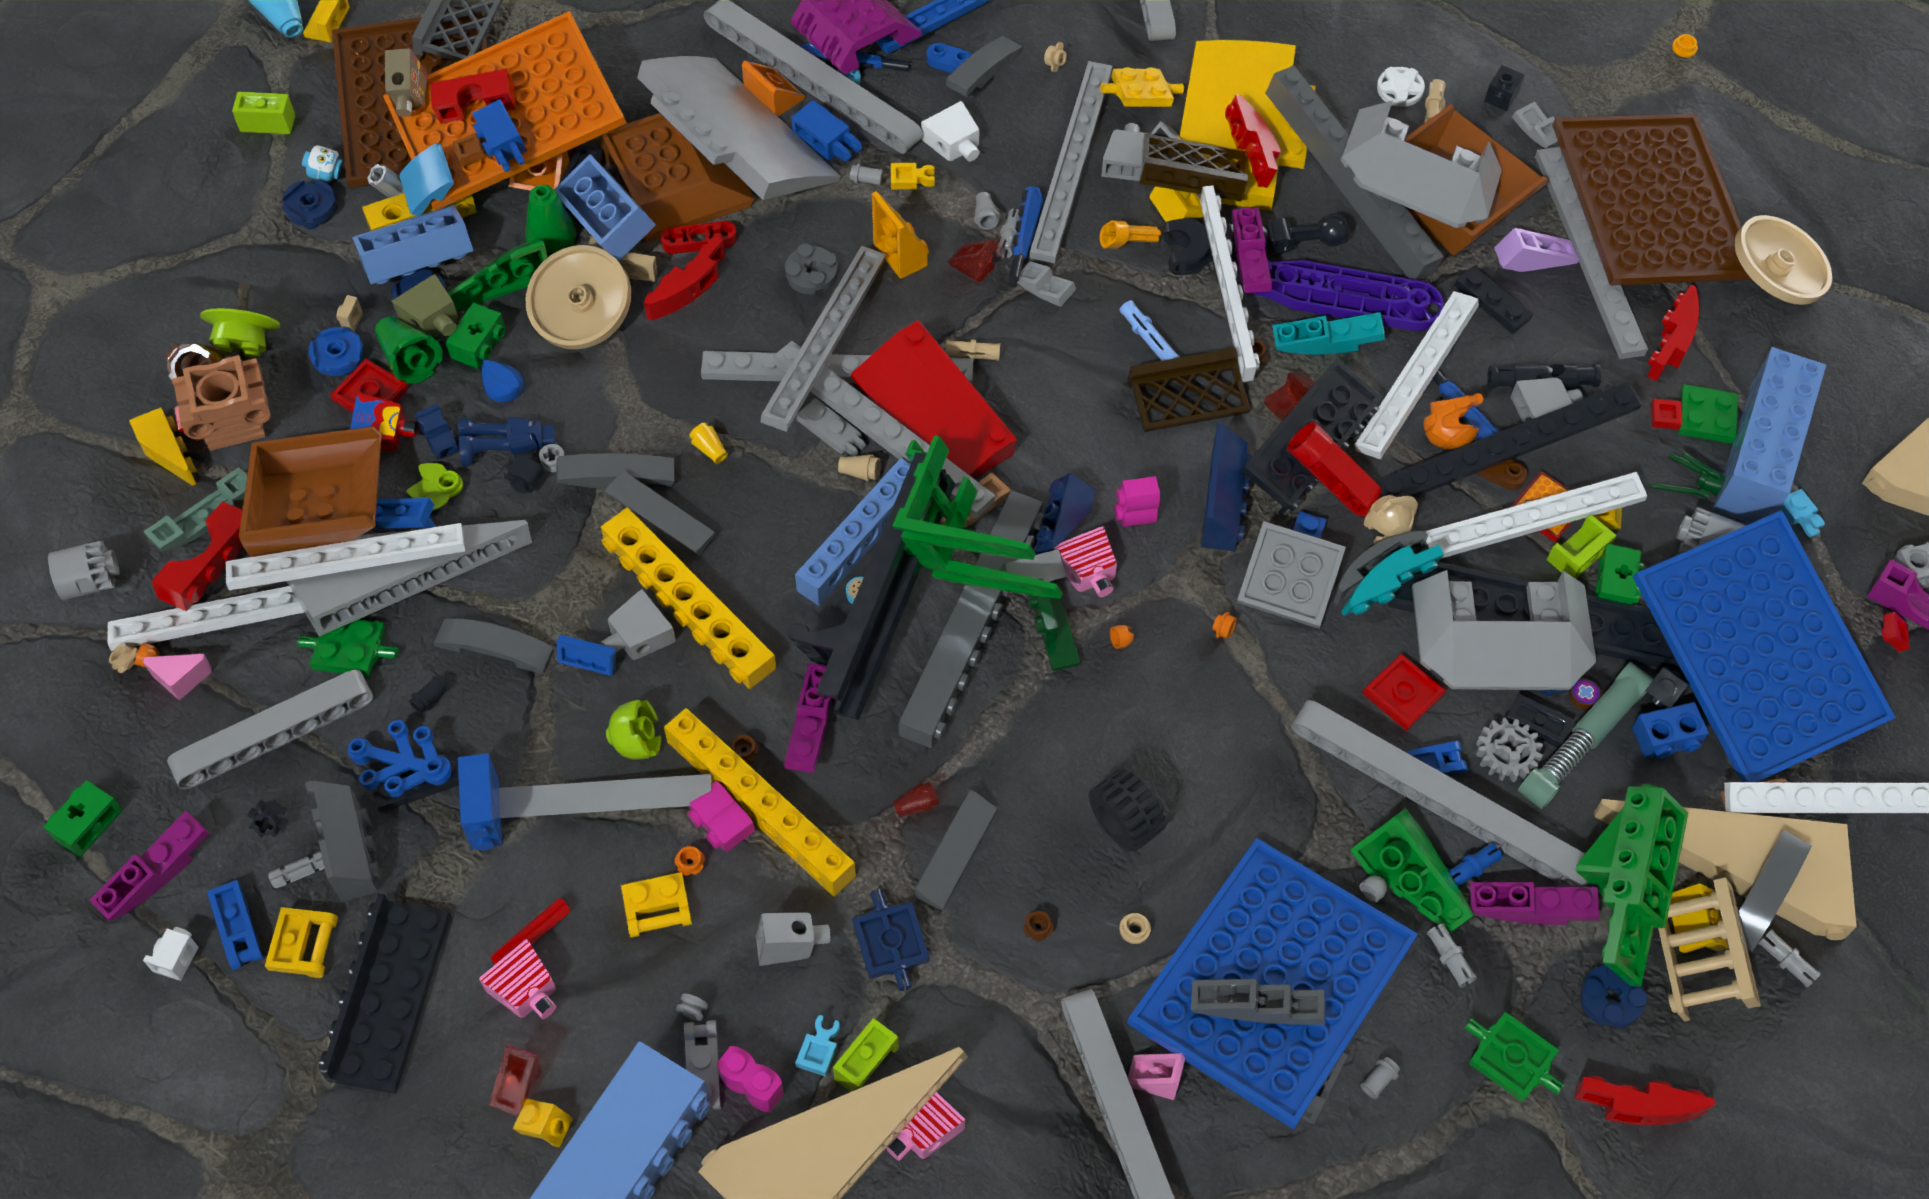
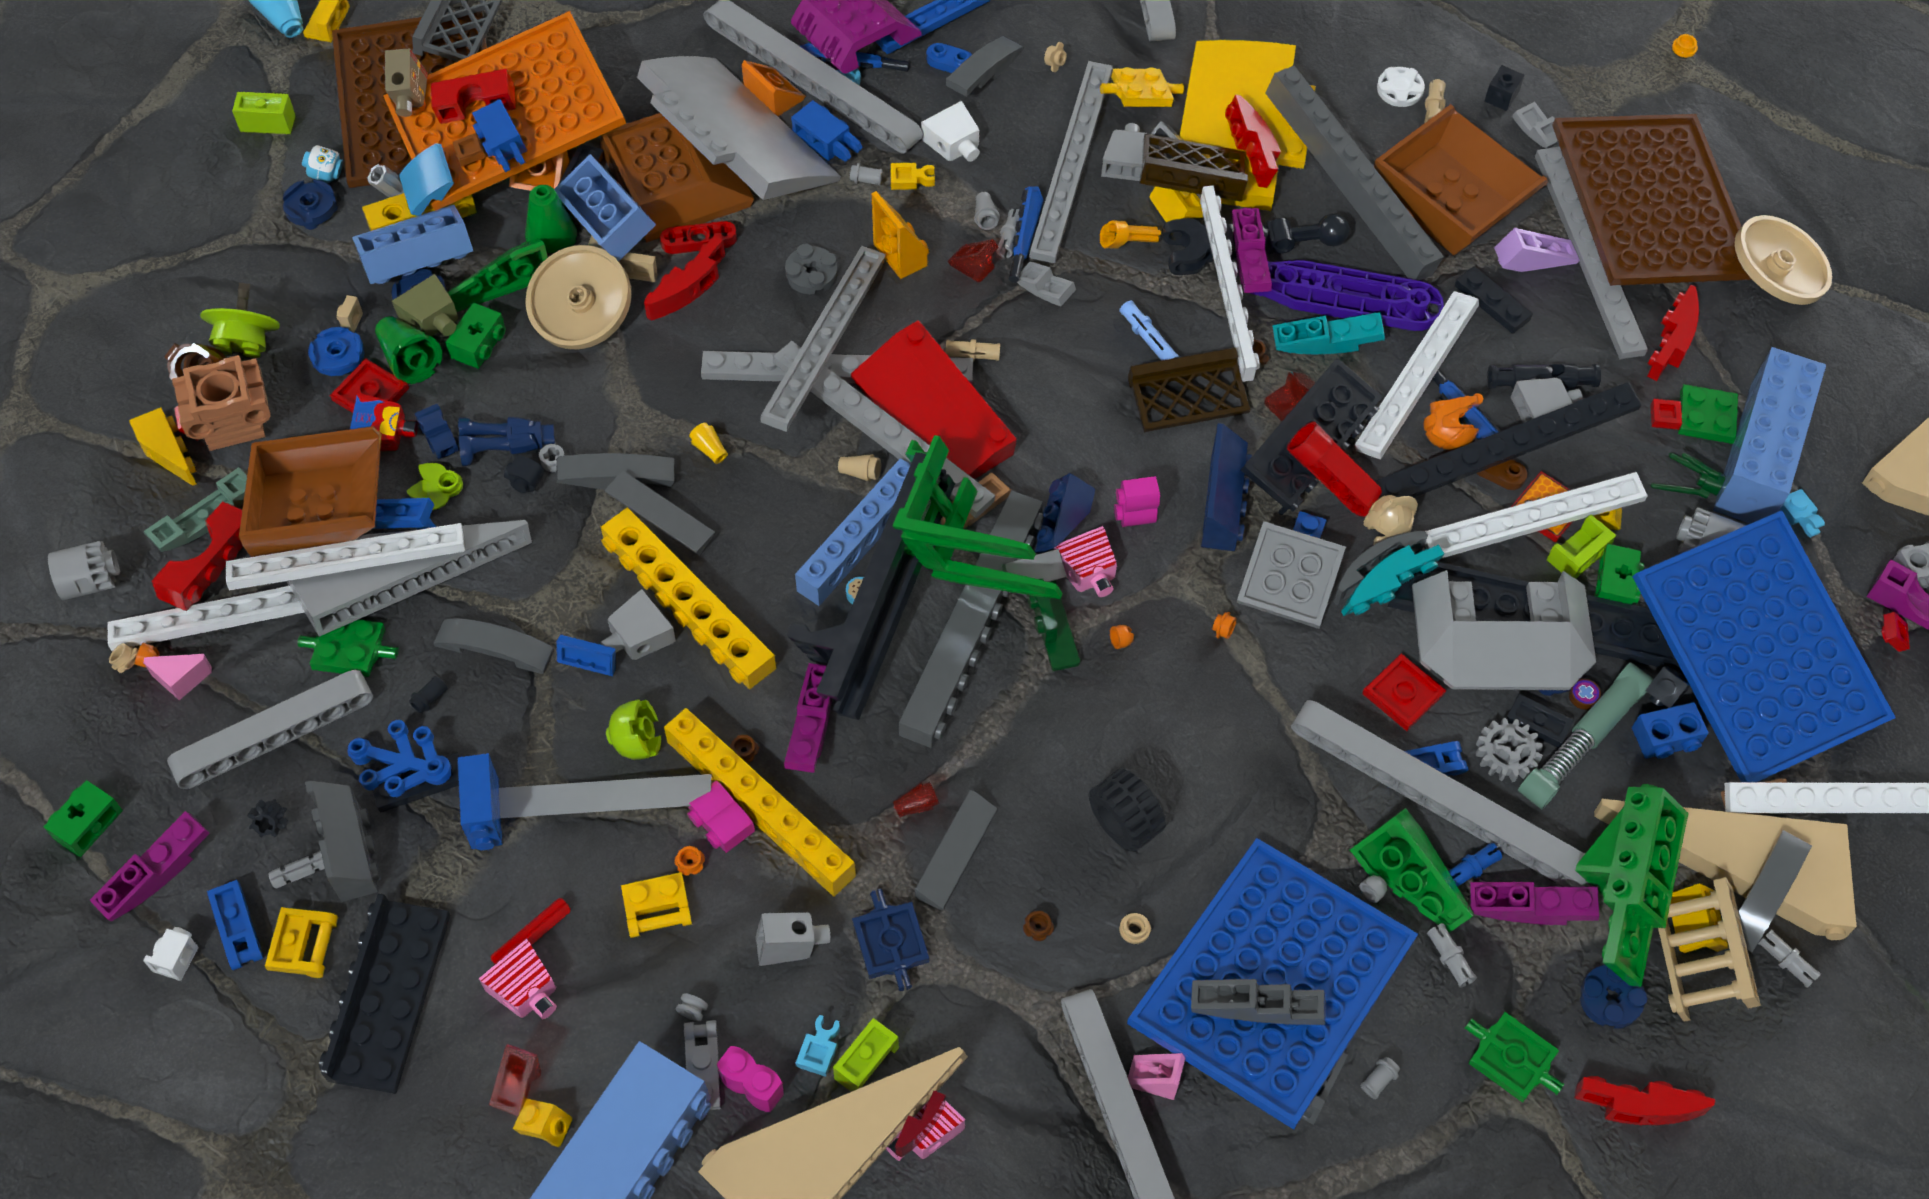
blue piece [482,360,525,402] -> none
light grey hinge [797,398,866,456] -> none
light grey slope [1341,101,1502,228] -> none
none -> dark red slope [895,1090,946,1157]

